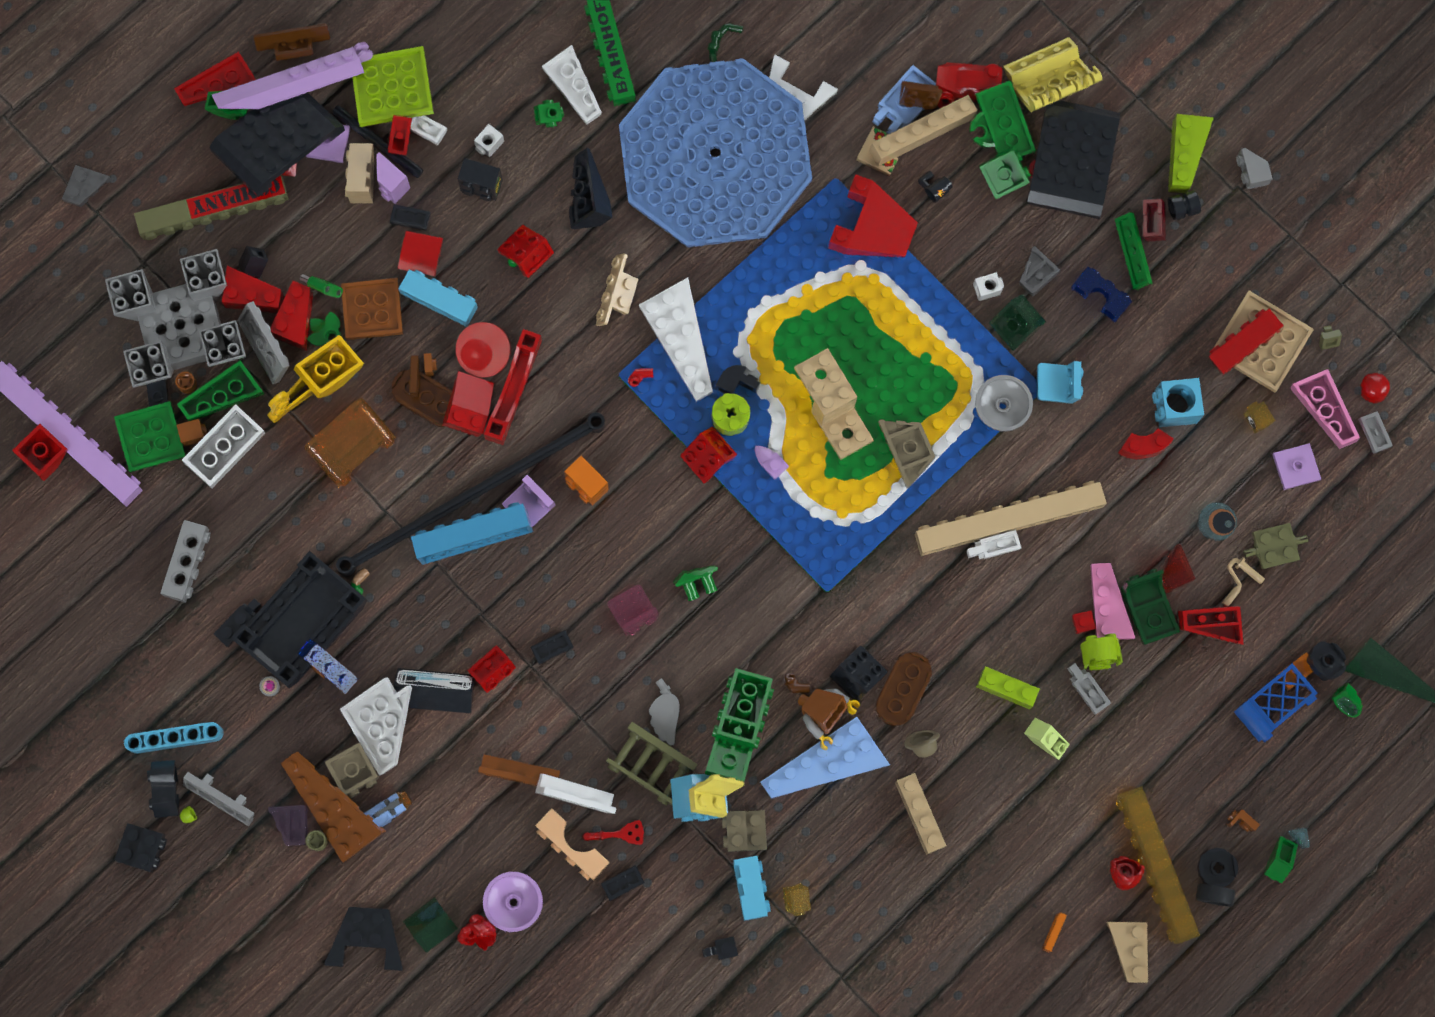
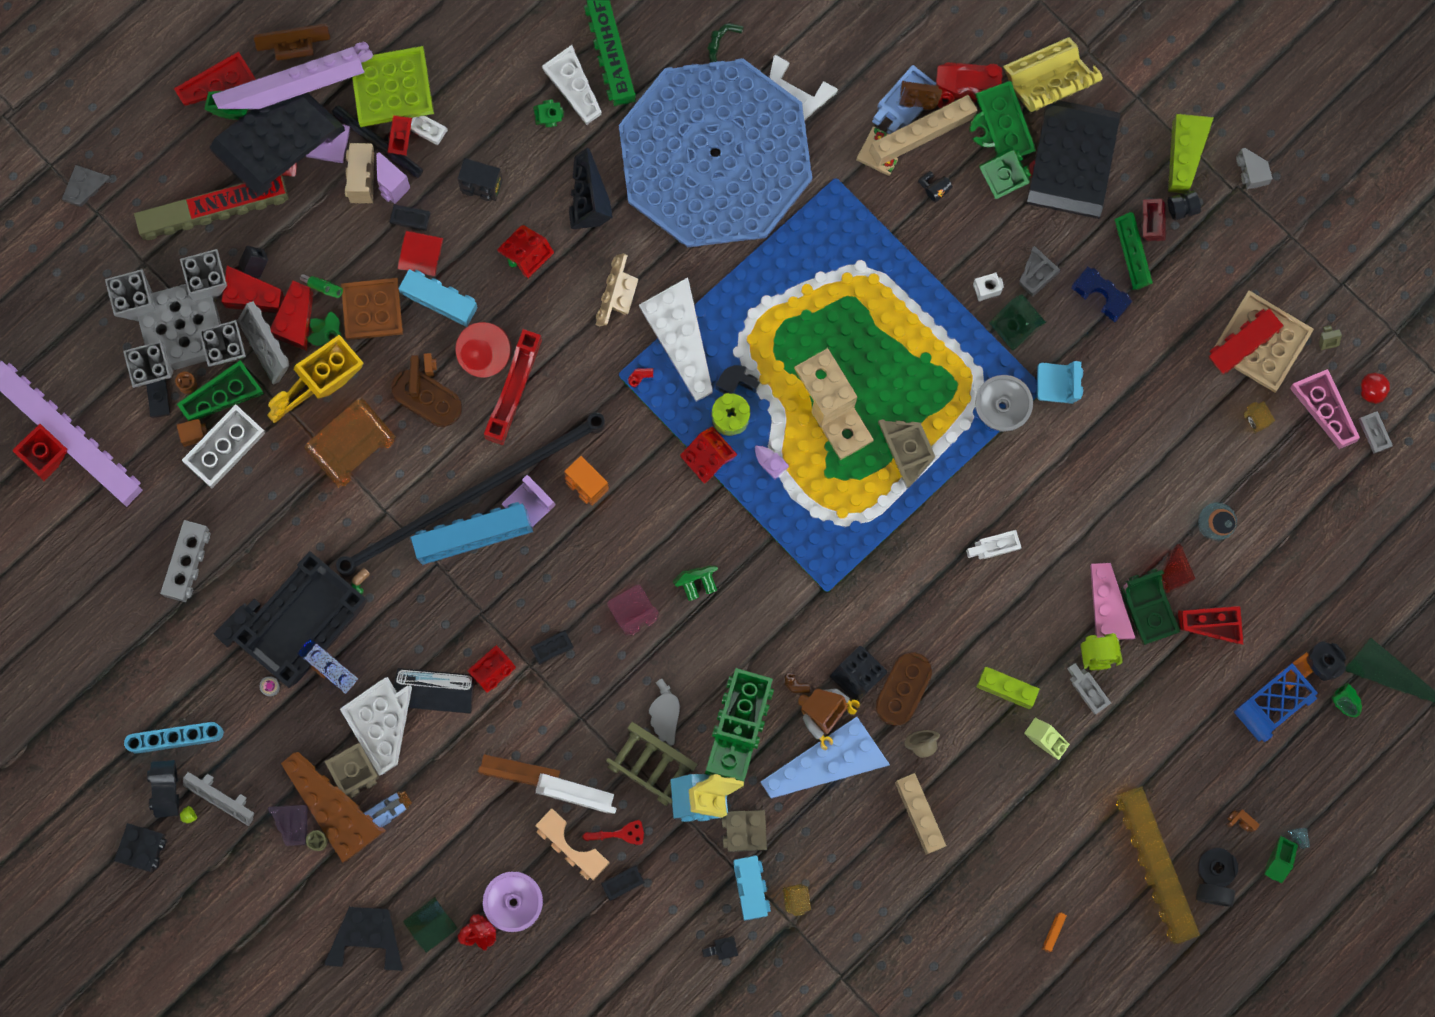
green plate [114,401,186,472] -> none
red slope [442,371,494,437] -> none
white brick [474,124,504,158] -> none
red wedge [828,174,918,257] -> none
tan brick [915,481,1107,556] -> none
red plate [1072,611,1096,634] -> none
tan wing [1107,922,1148,983] -> none
red hair [1110,856,1145,890] -> none
red brick [1118,428,1174,460] -> none
medium azure brick [1152,378,1204,427] -> none
tan piece [1222,557,1265,607] -> none
olive plate [1243,523,1308,569] -> none
lavender plate [1272,443,1321,490] -> none

